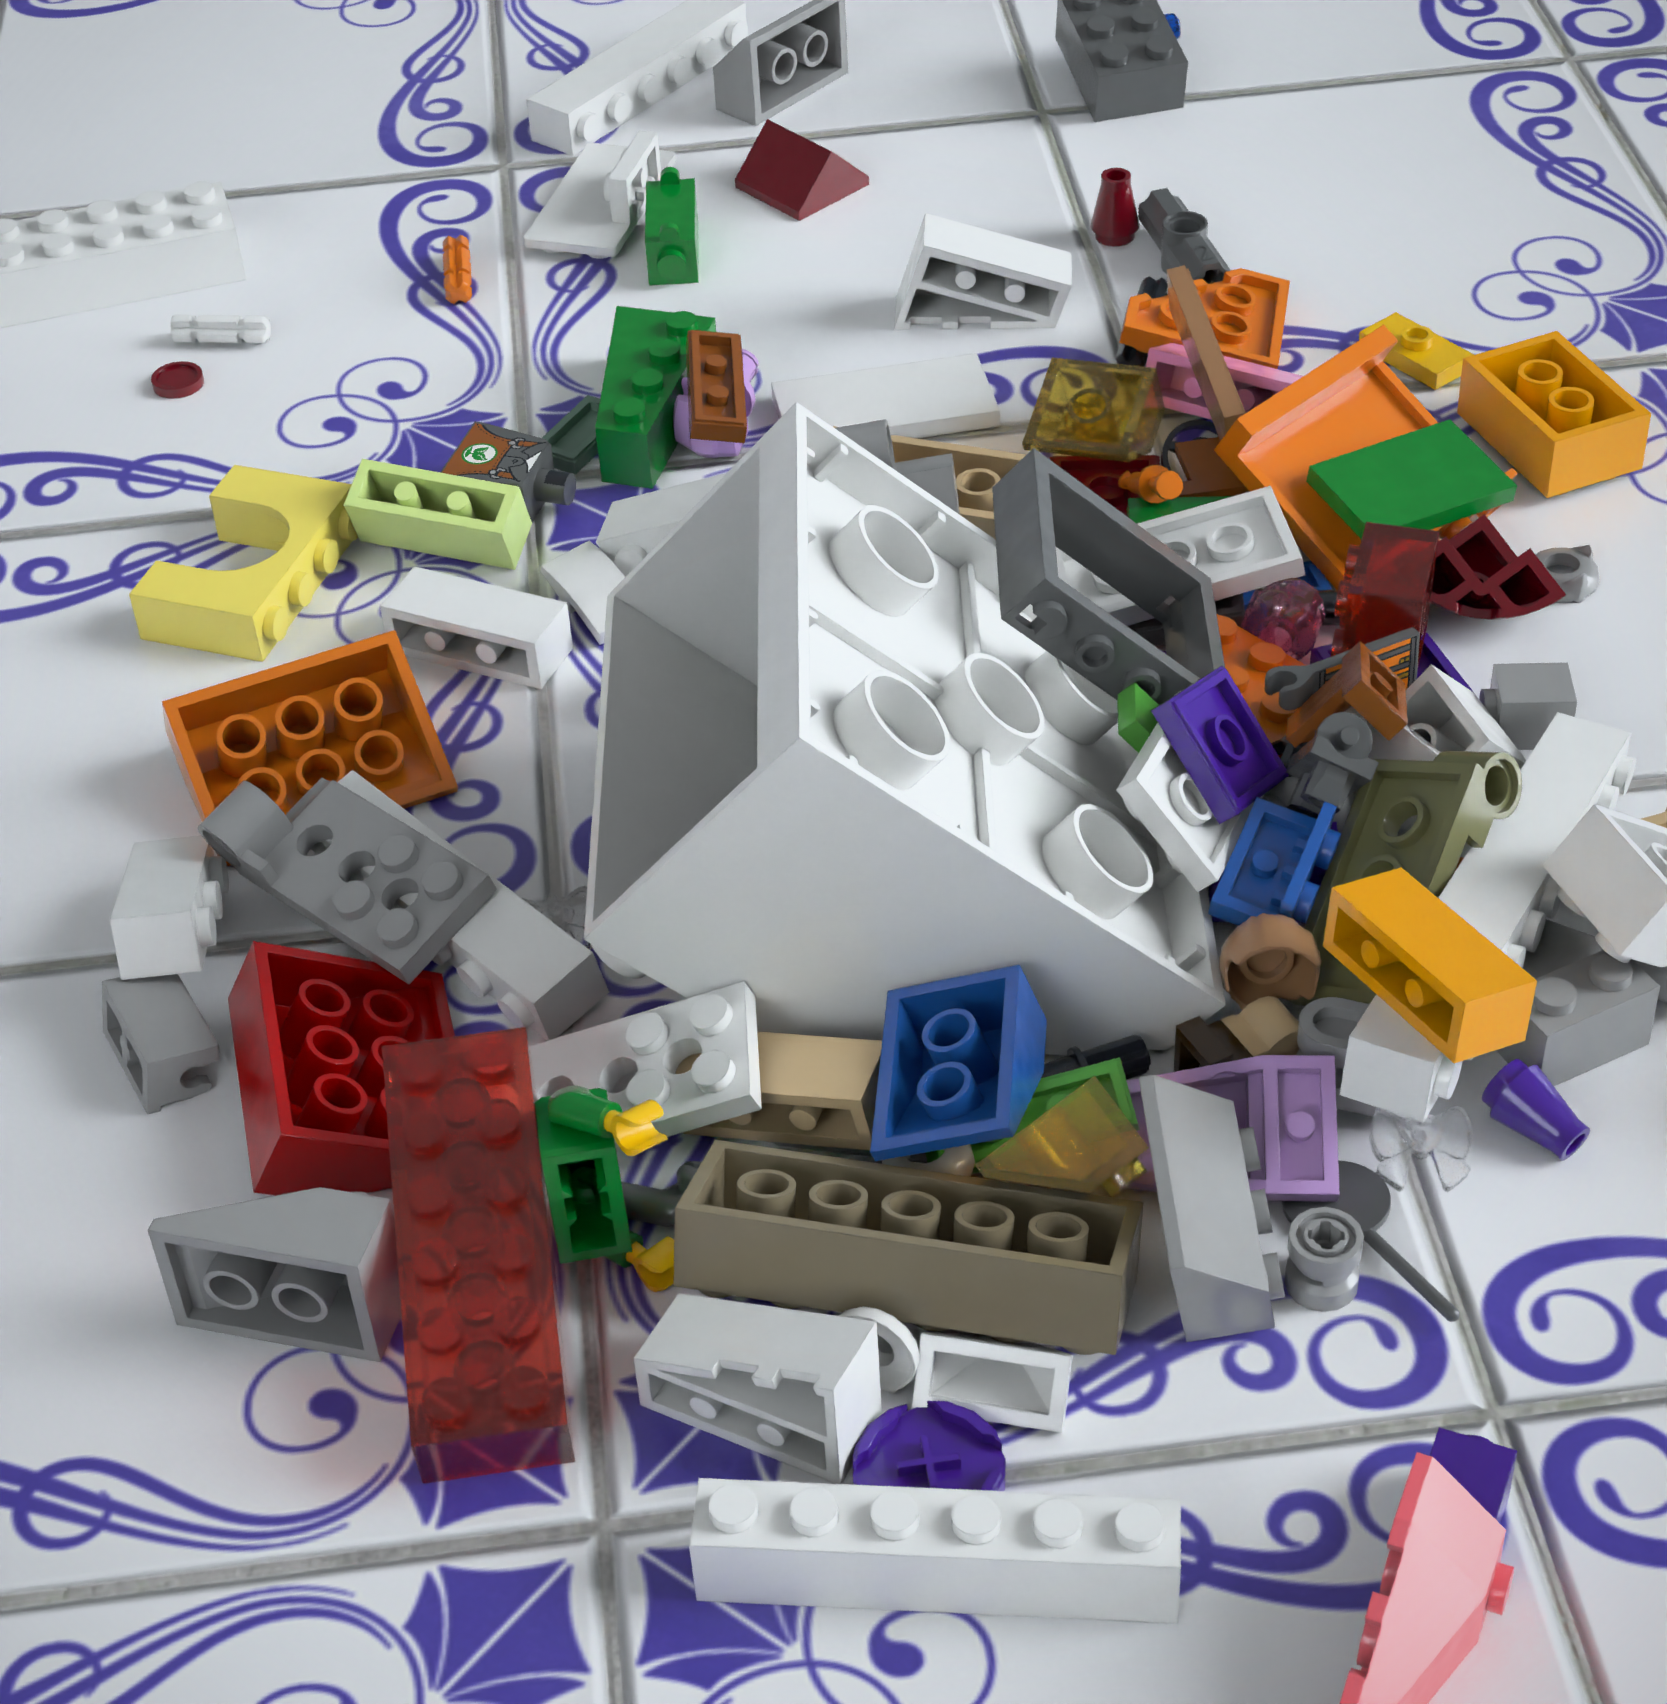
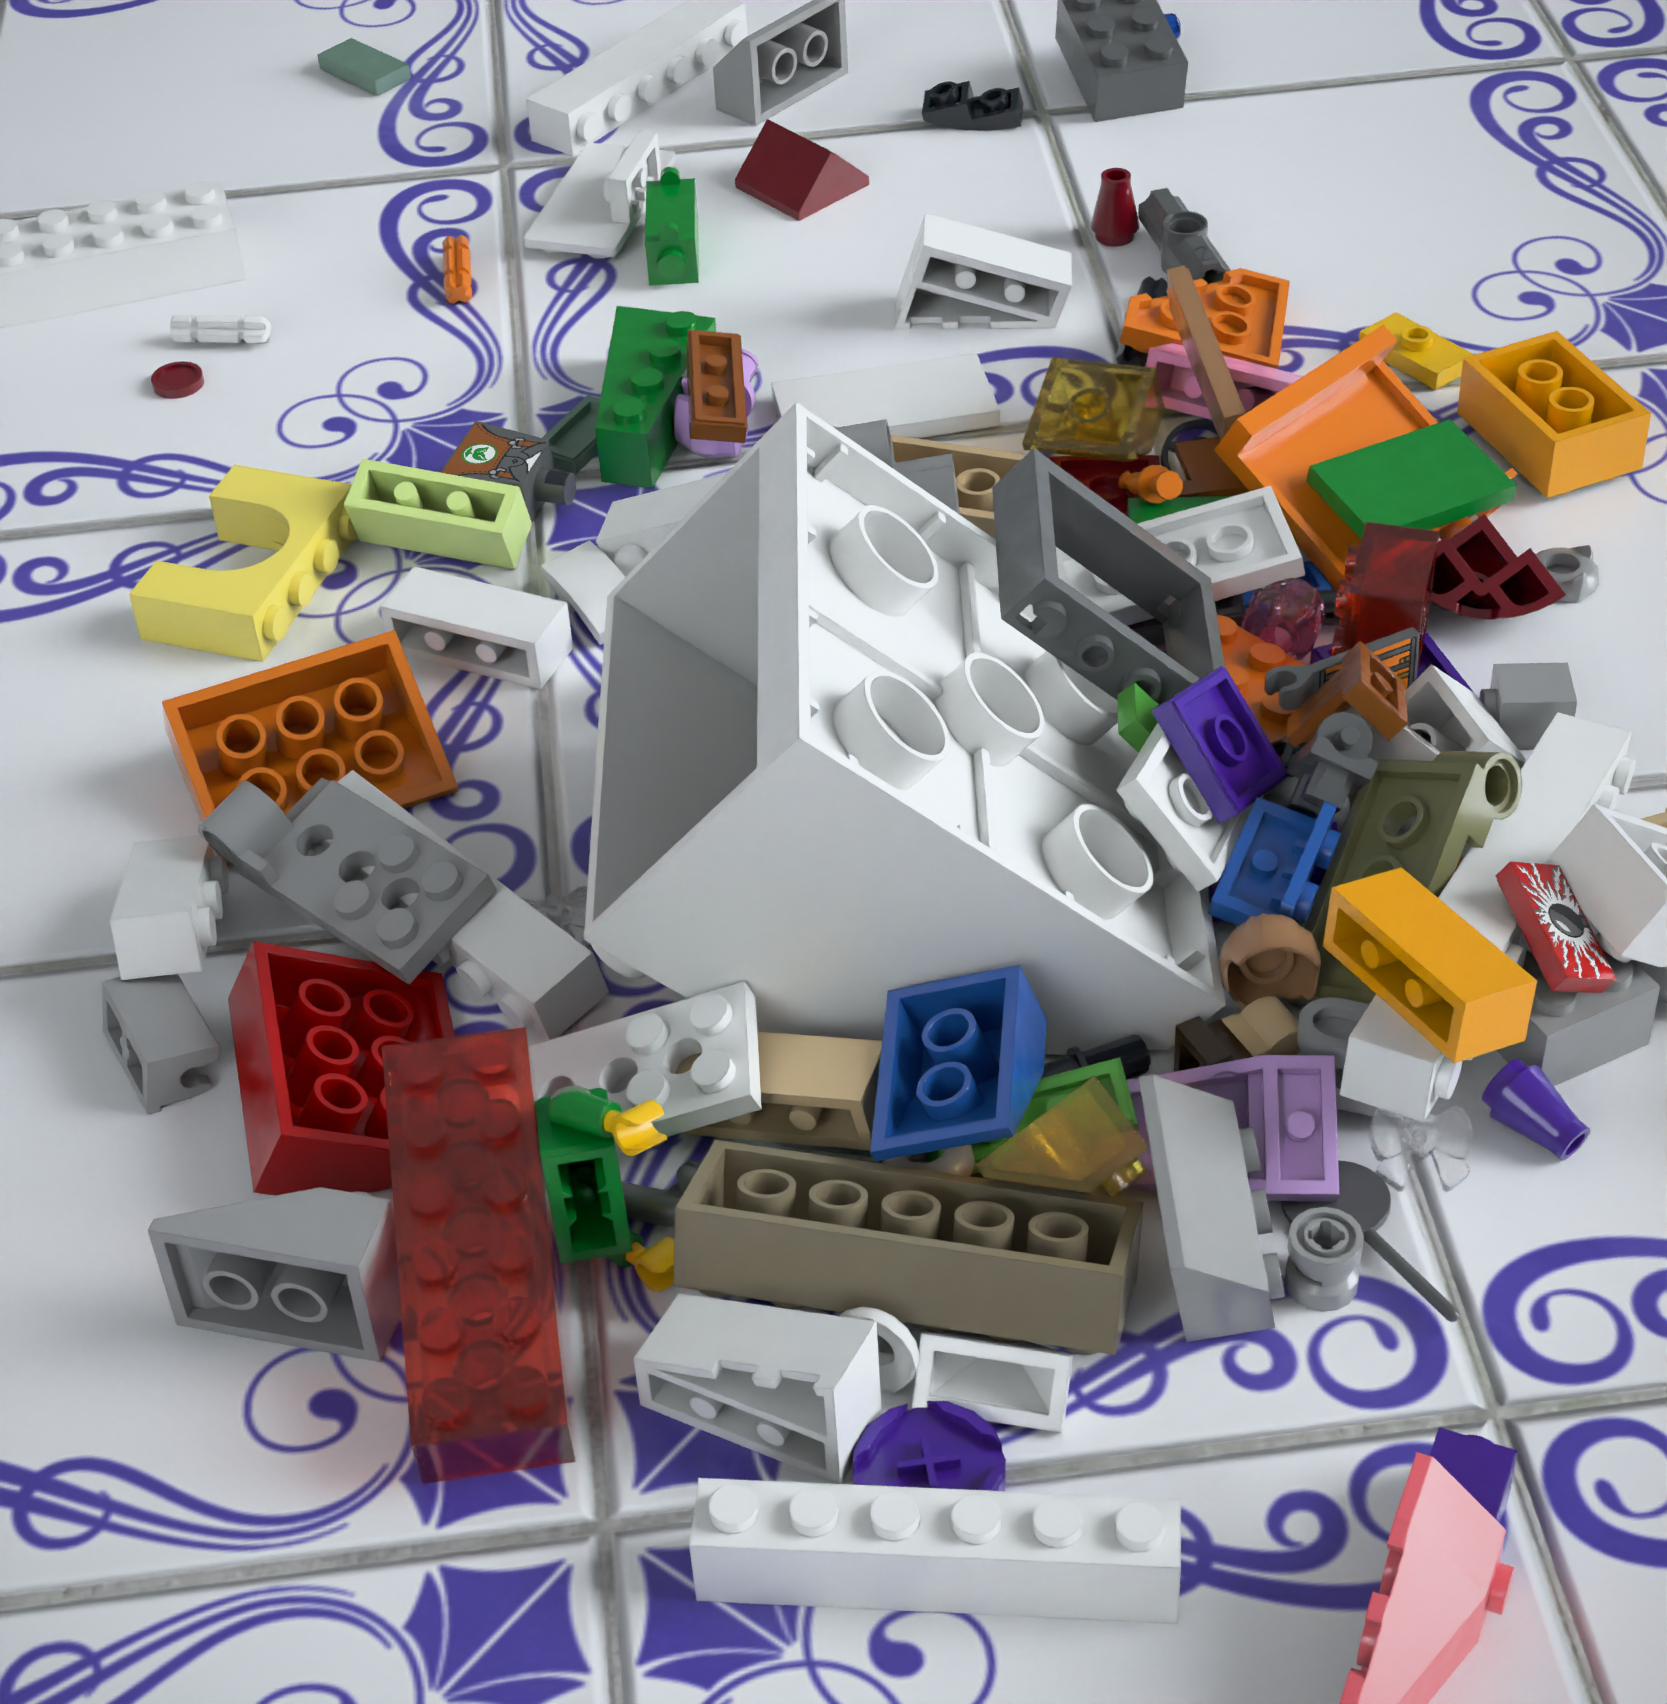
none -> sand green tile [317,38,411,96]
none -> black slope [922,81,1023,131]
none -> red tile [1495,862,1617,993]

